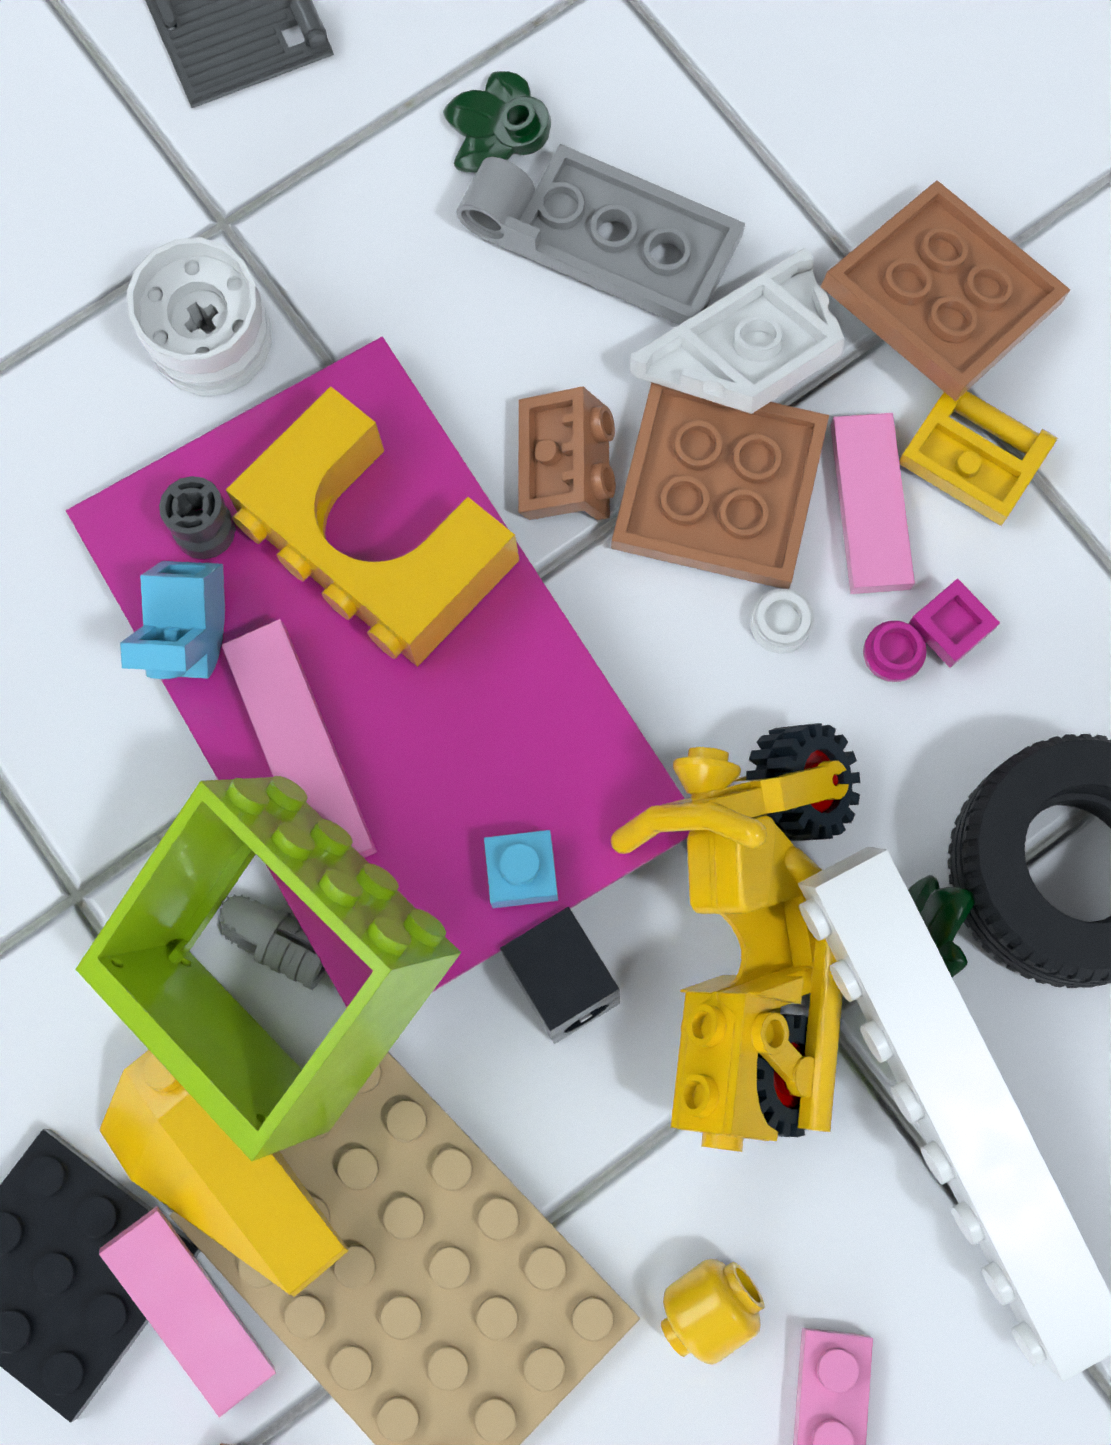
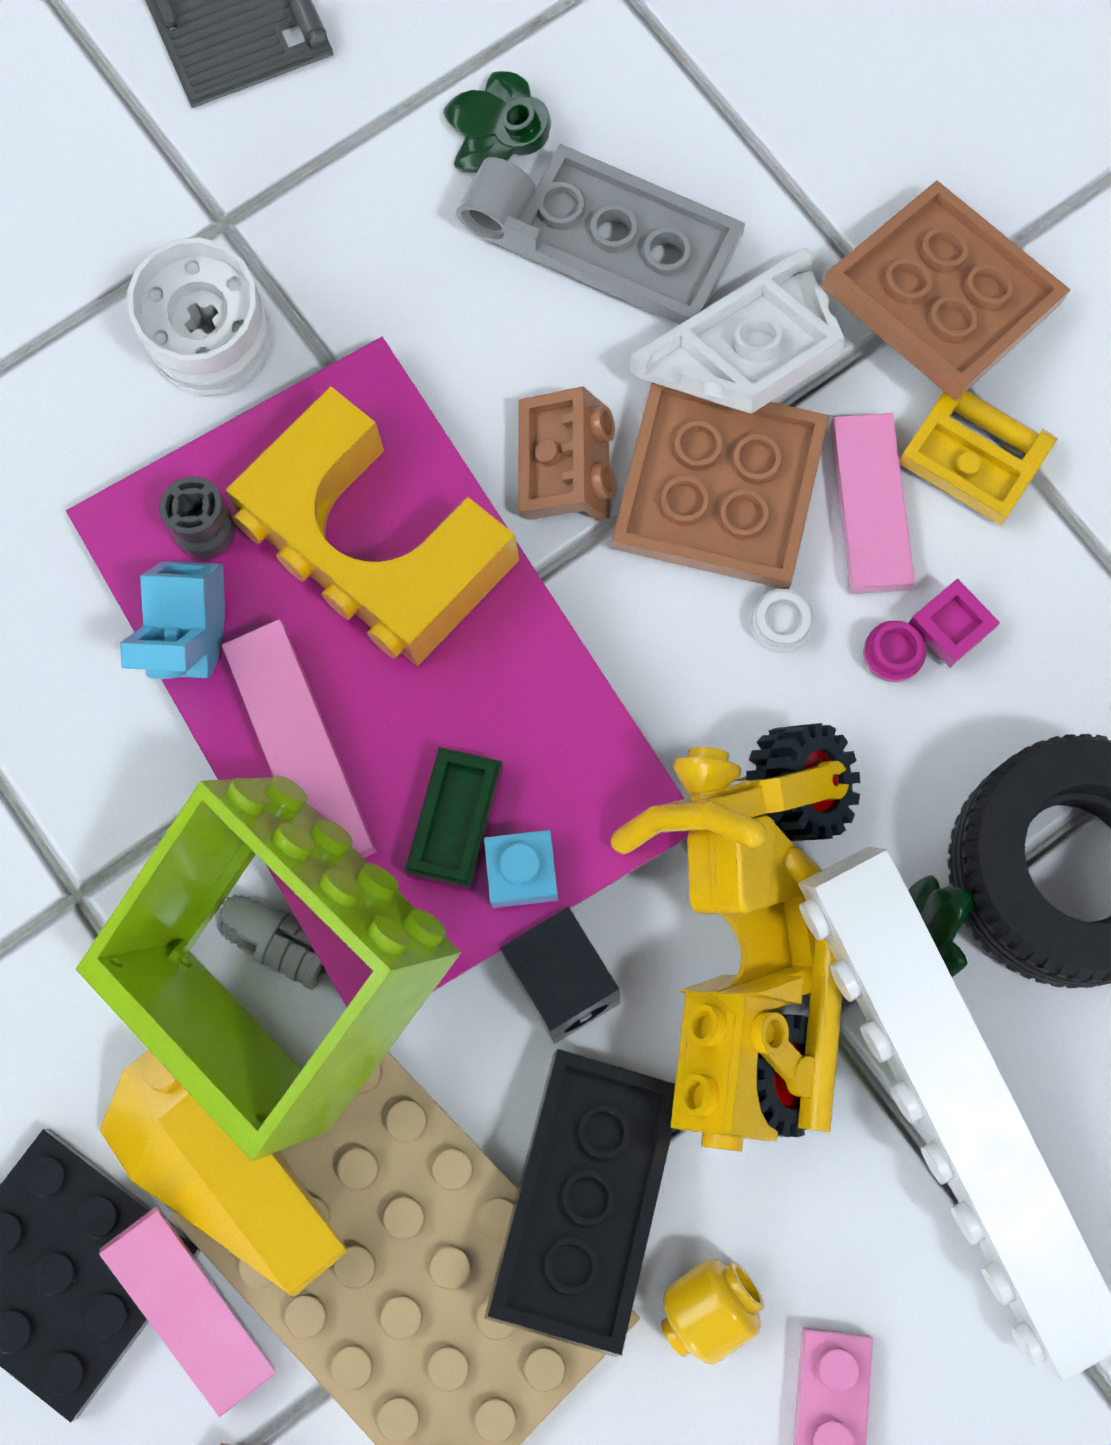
none -> dark green tile [405,747,504,891]
none -> black plate [484,1049,675,1357]

